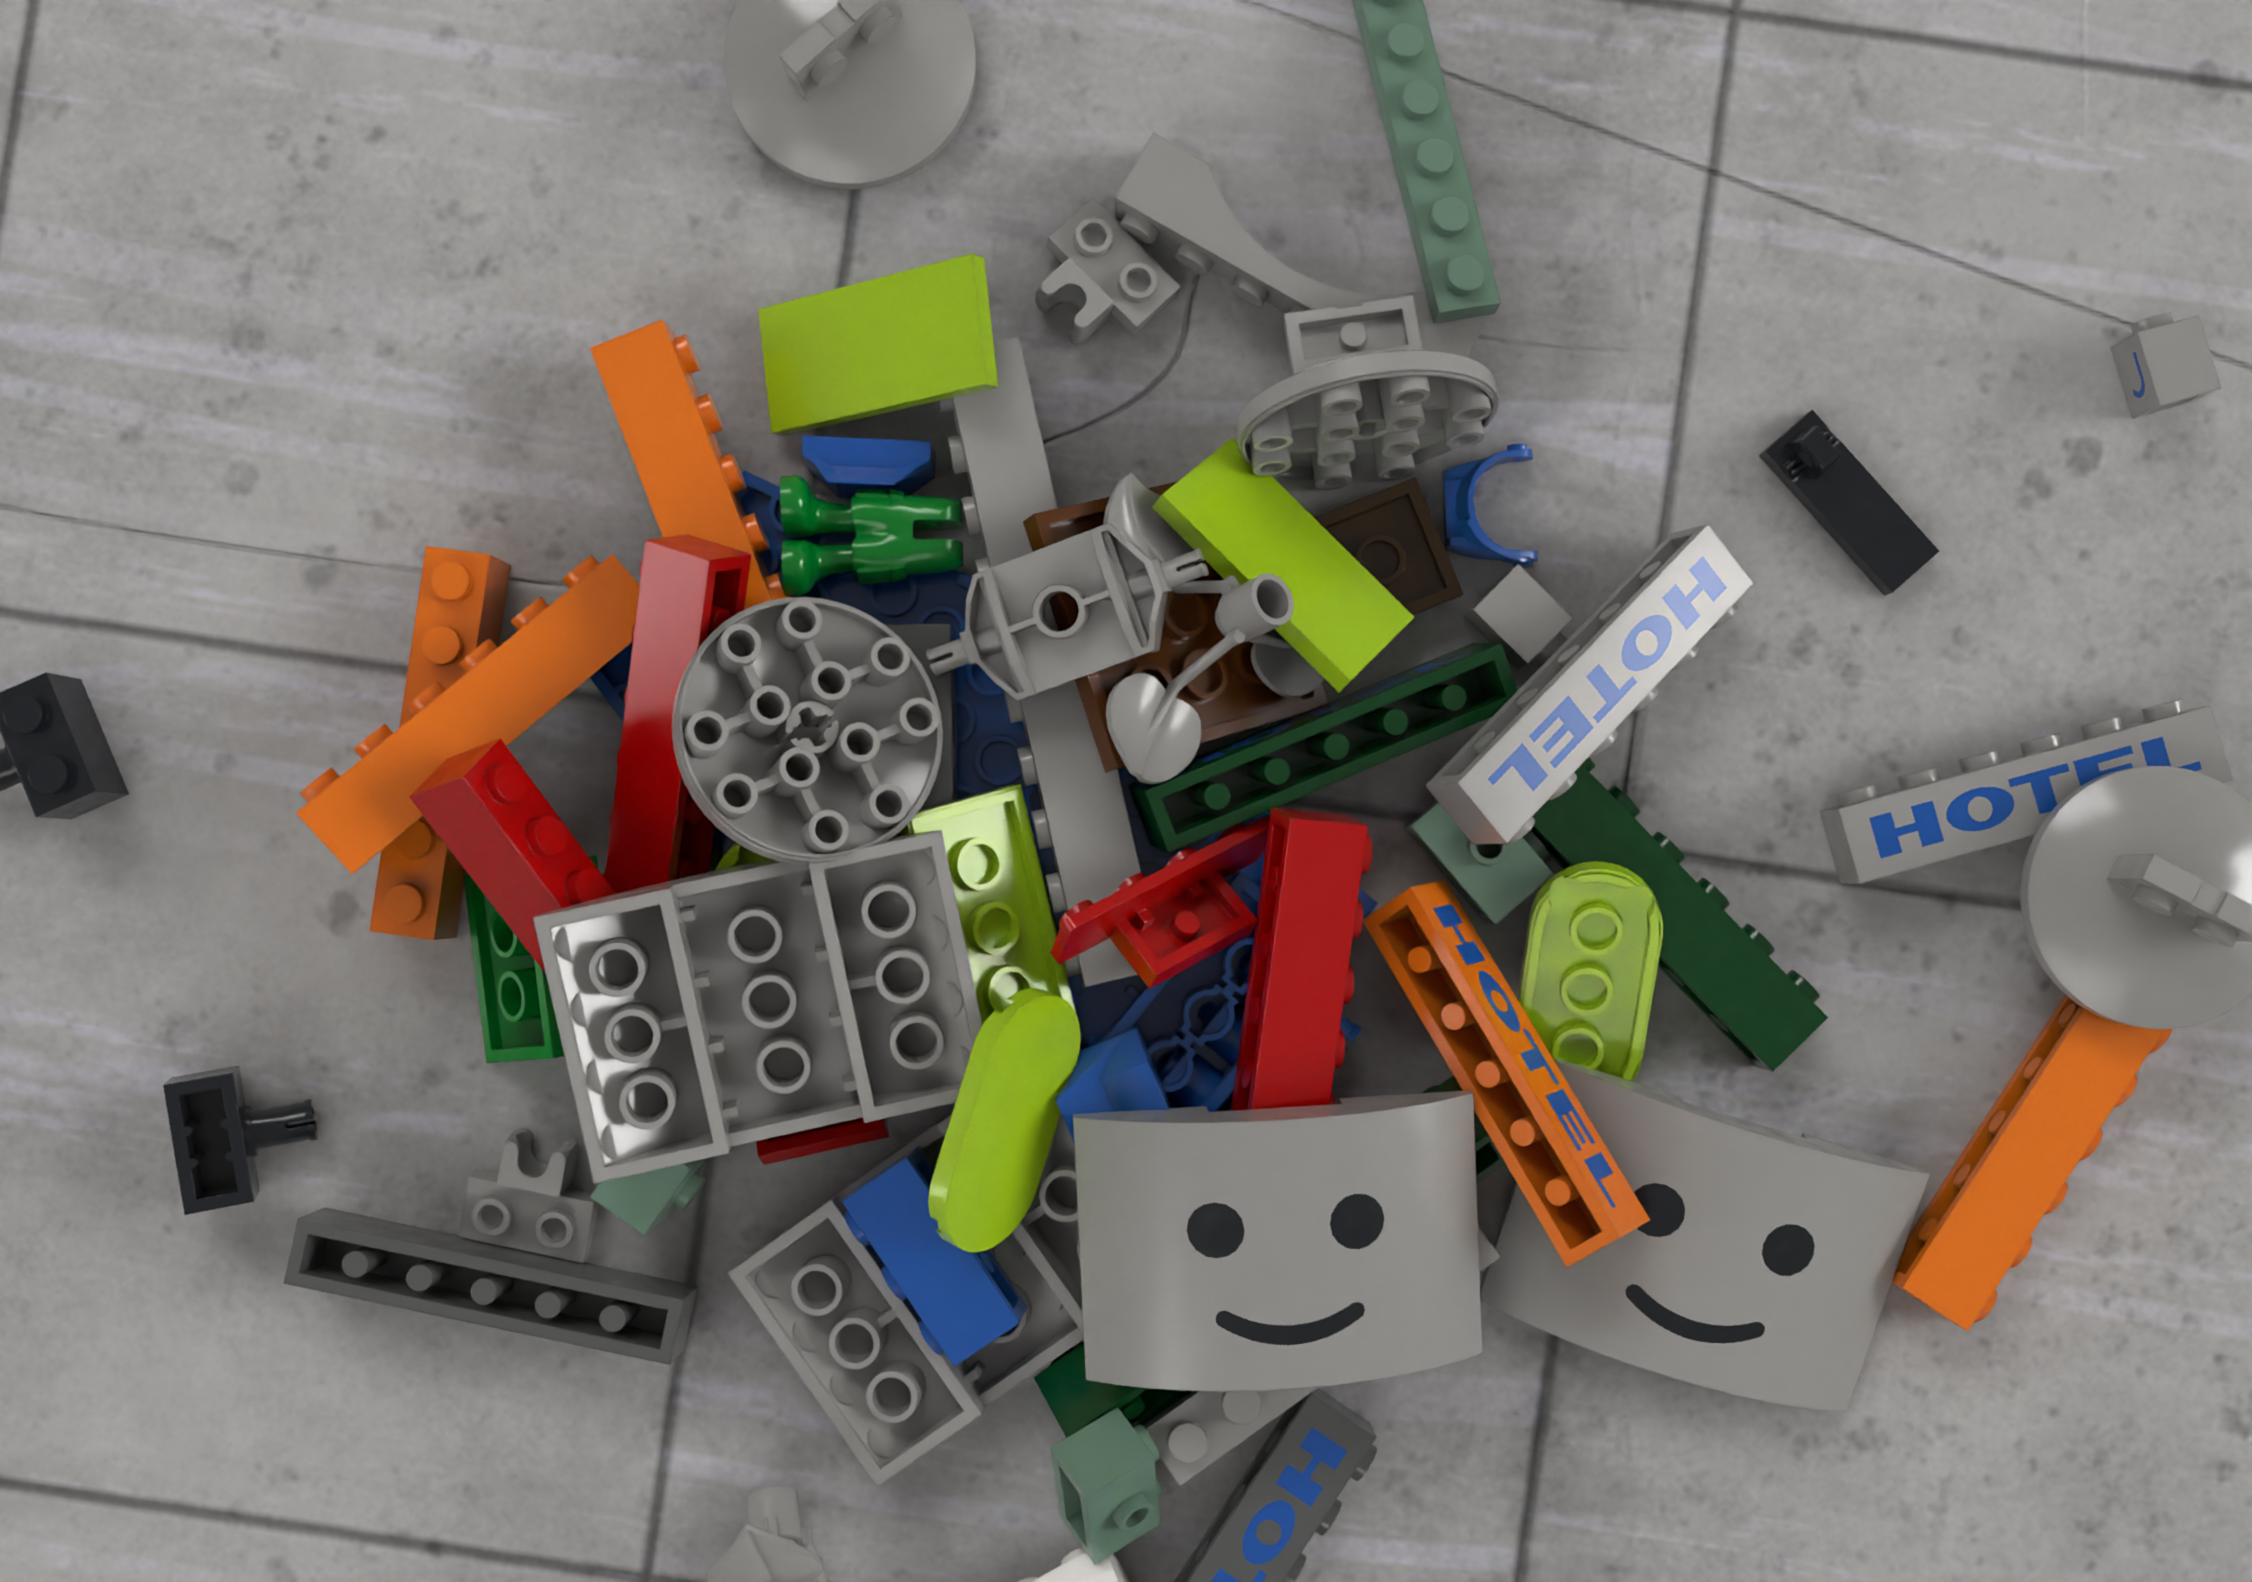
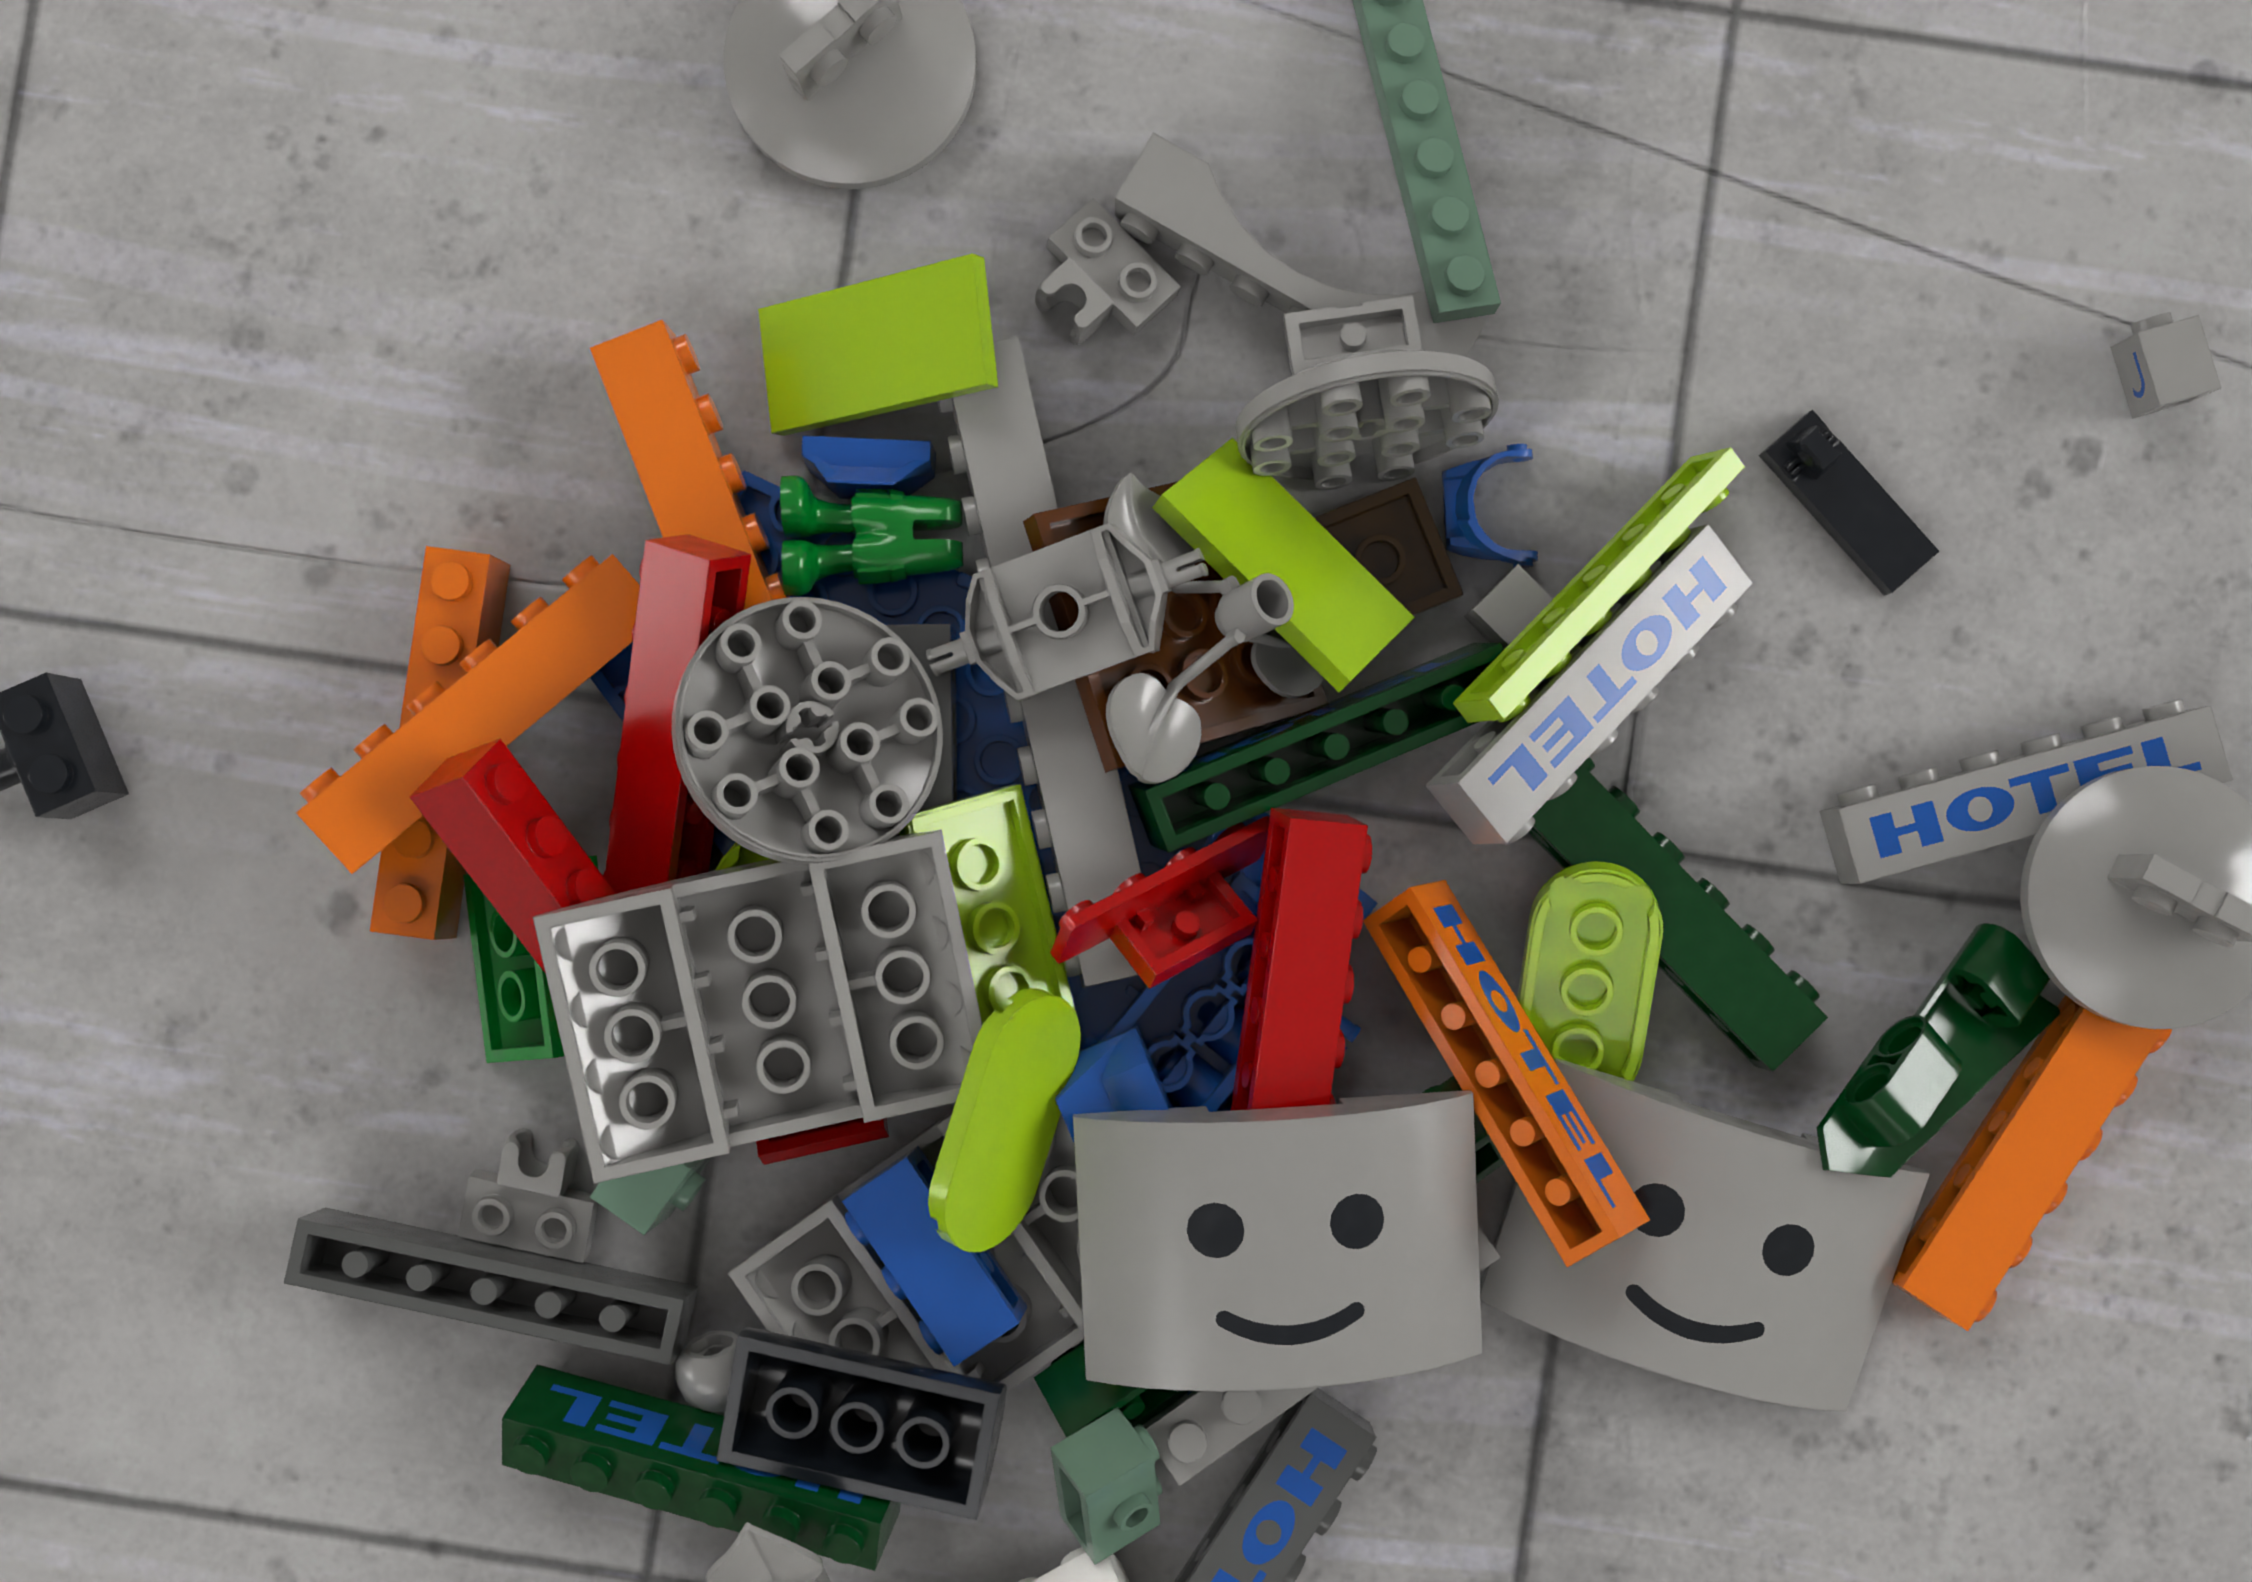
black brick [163,1065,318,1215] -> none
sand green brick [1404,800,1554,925] -> none
none -> dark green brick [502,1364,901,1571]
none -> light grey piece [675,1331,738,1413]
none -> black brick [717,1326,1007,1520]
none -> lime plate [1453,447,1745,723]
none -> dark green panel [1816,923,2060,1178]

